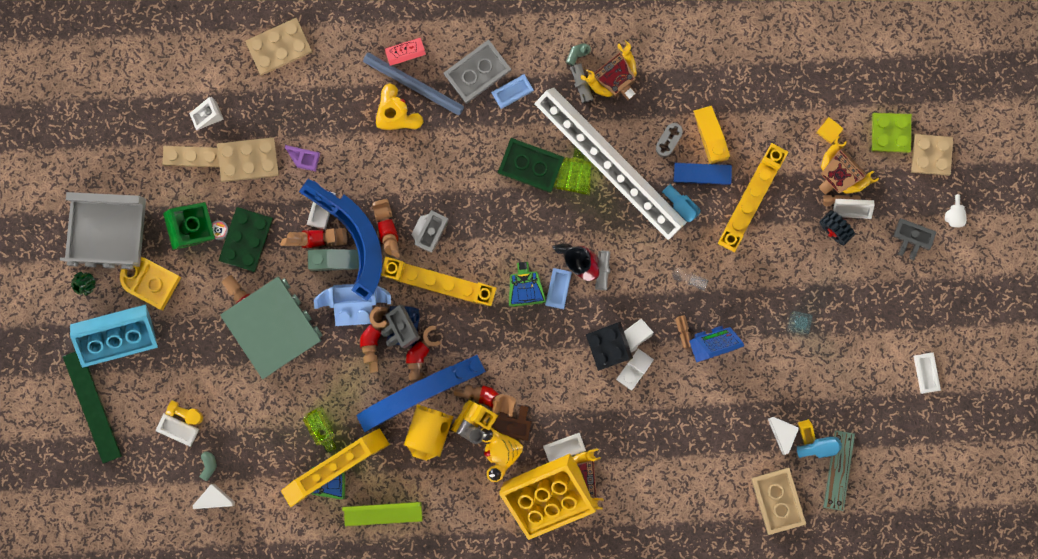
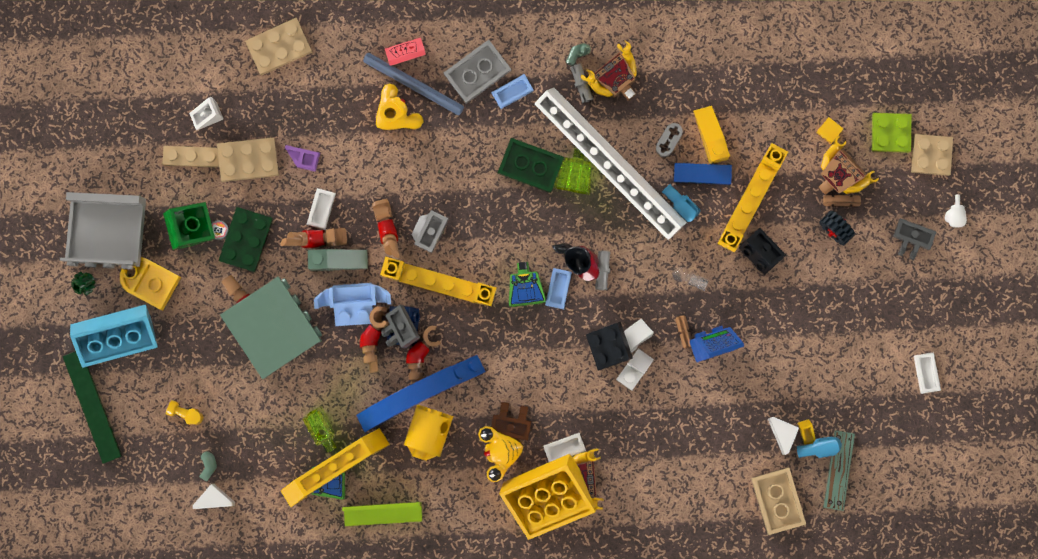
white tile [156,413,199,447] -> none
blue arch [299,178,382,300] -> none
yellow hips [451,400,498,444] -> none
medium nougat piece [454,384,516,417] -> none
clear light blue brick [787,311,813,336] -> none
white tile [833,199,875,219] -> none
none -> black bracket [739,228,786,275]

